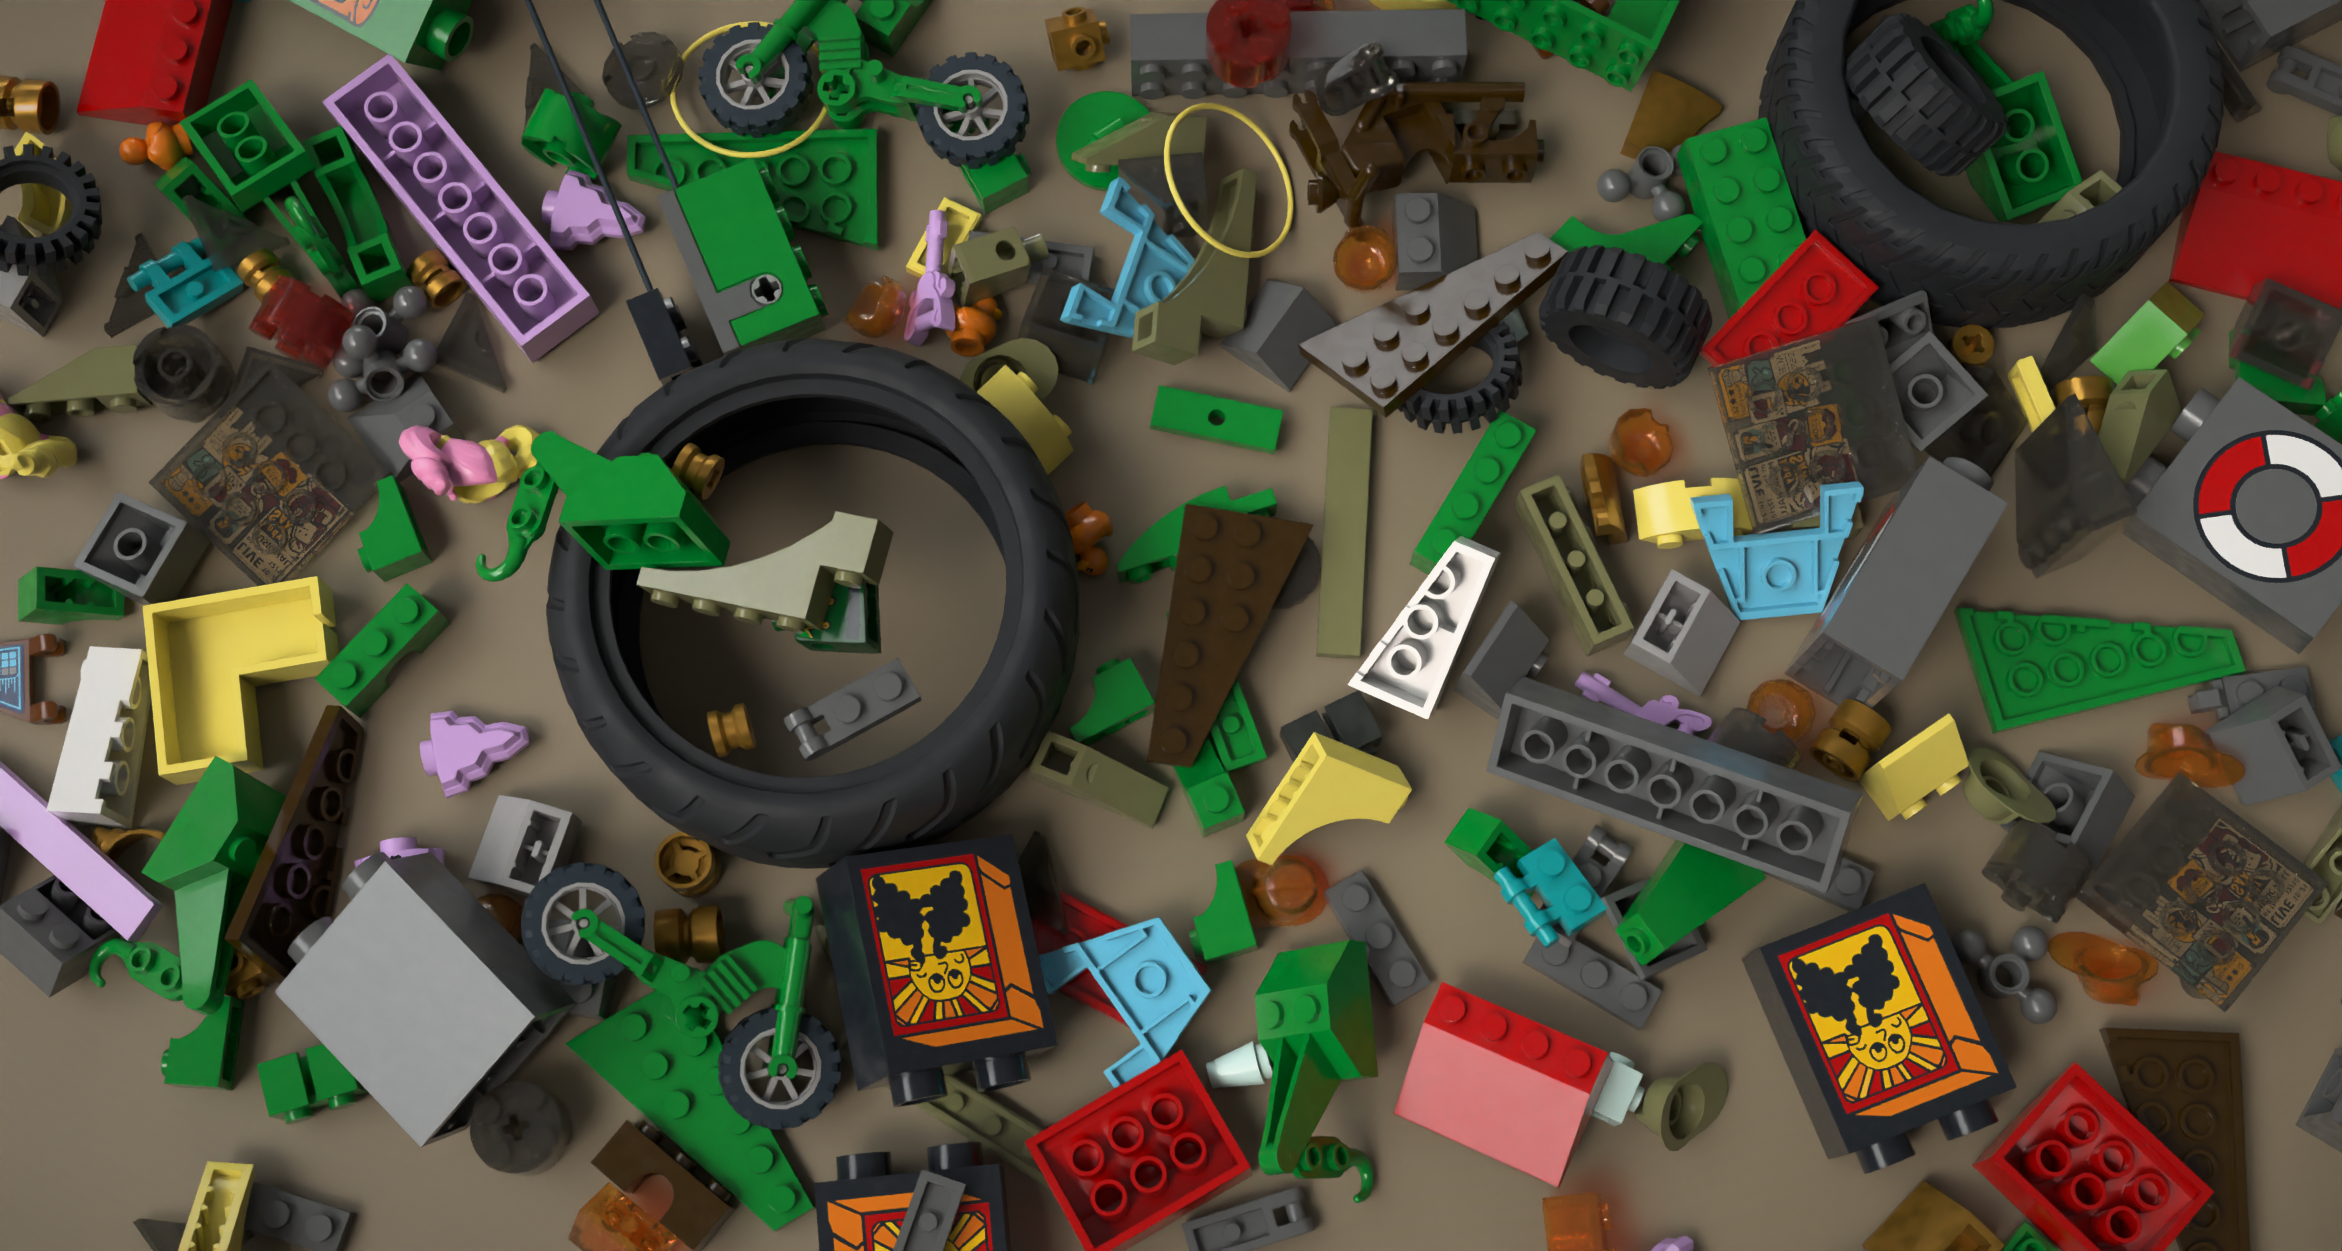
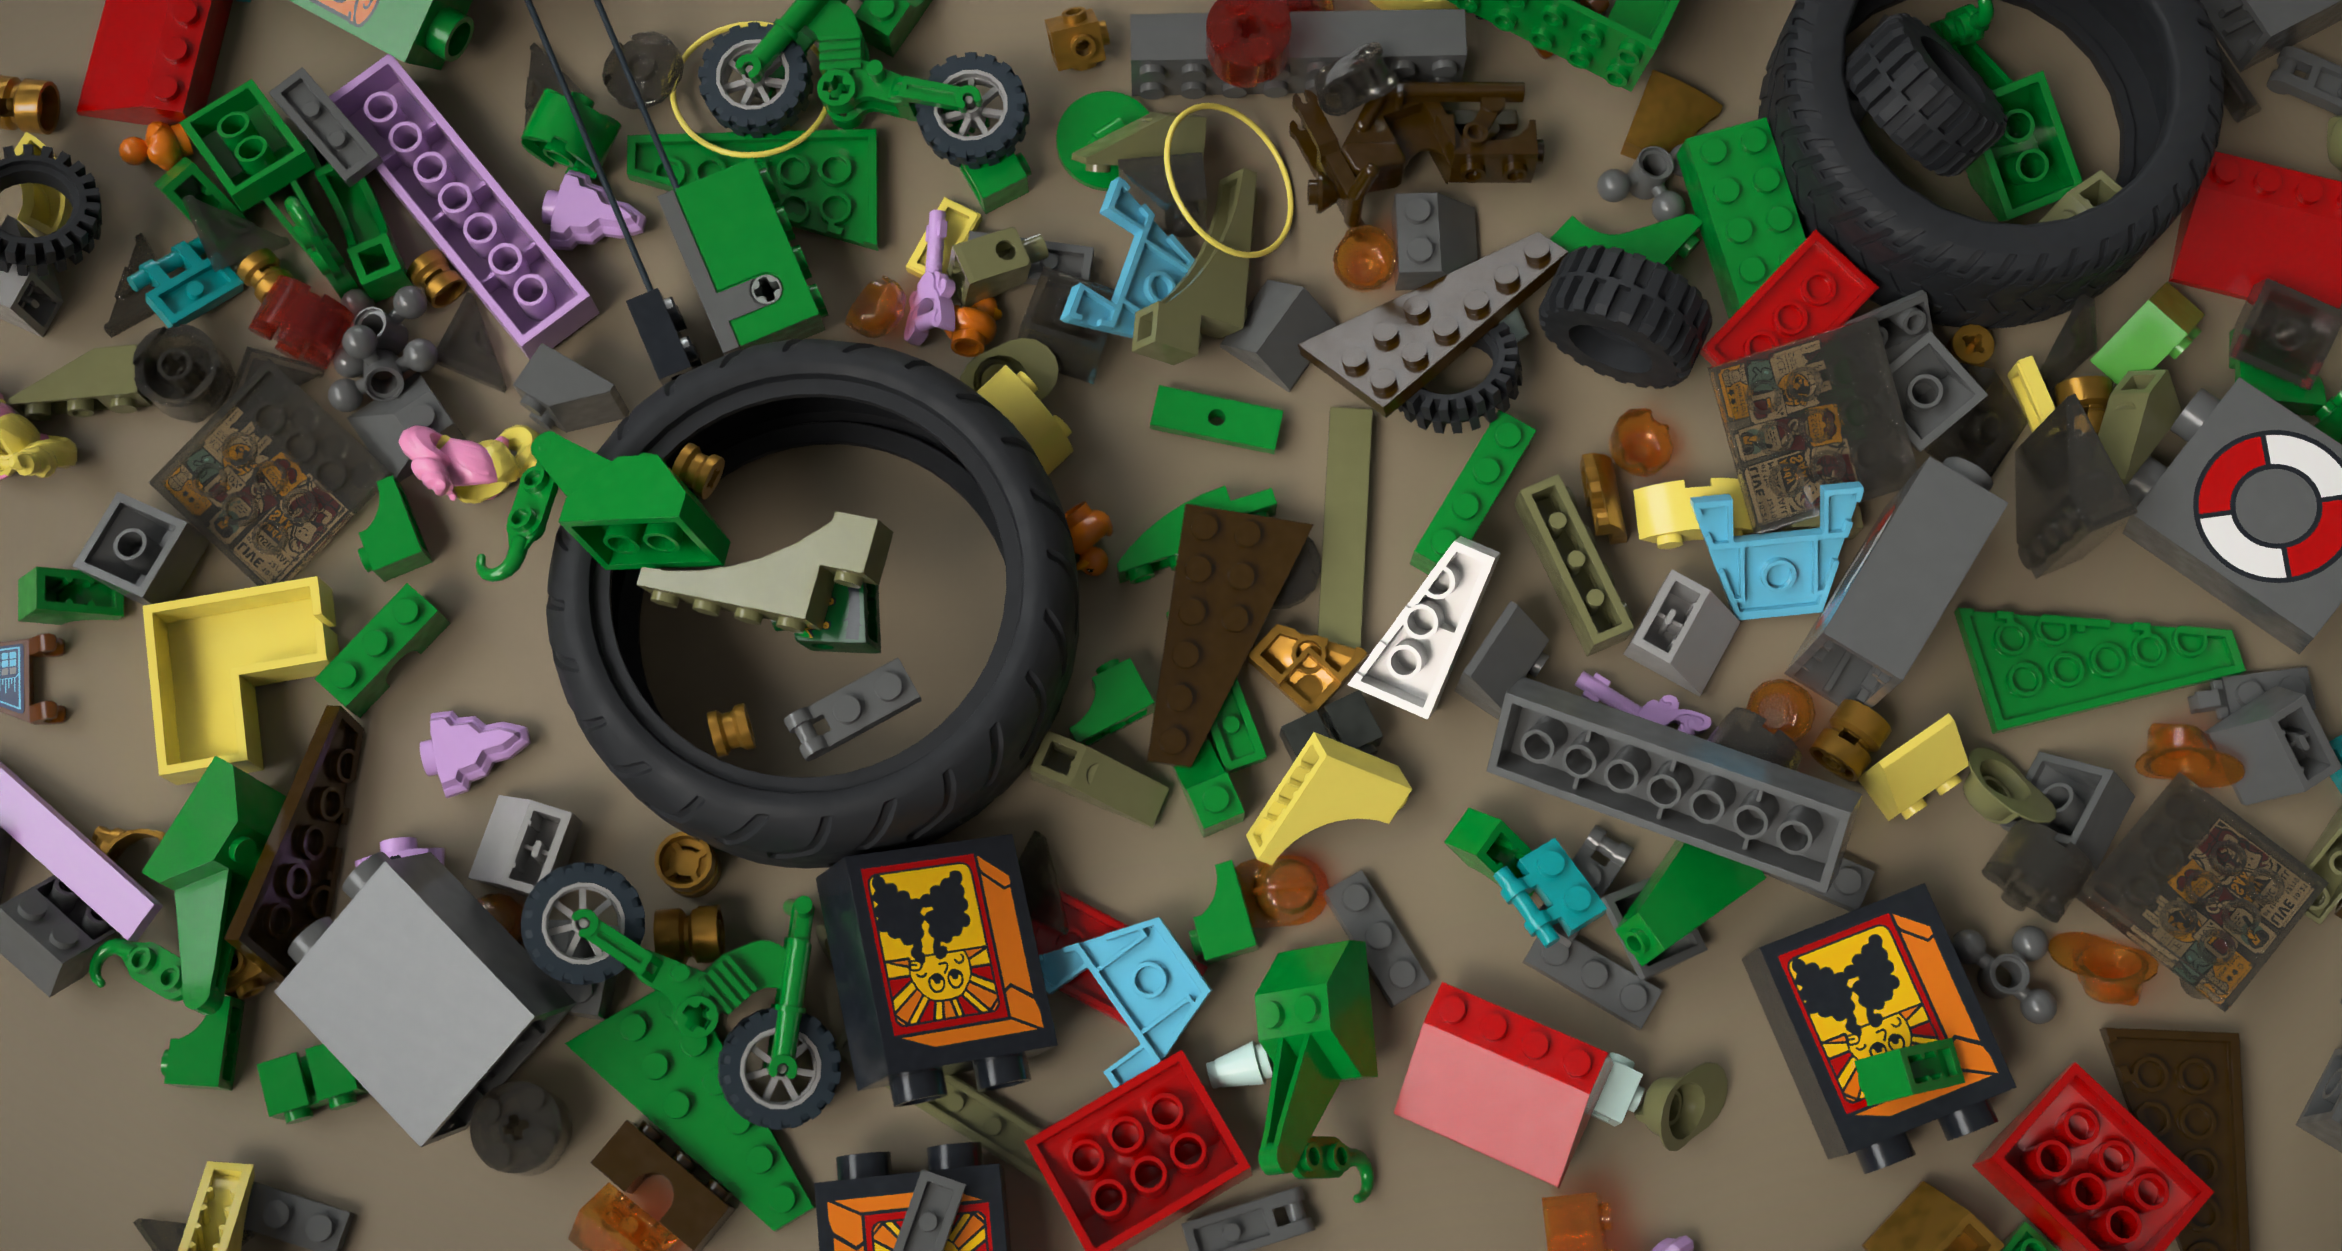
white wedge [46,646,151,829] -> none
none -> dark grey plate [269,67,383,187]
none -> dark grey slope [513,343,630,433]
none -> pearl gold slope [1247,624,1368,715]
none -> green arch [1854,1038,1966,1106]

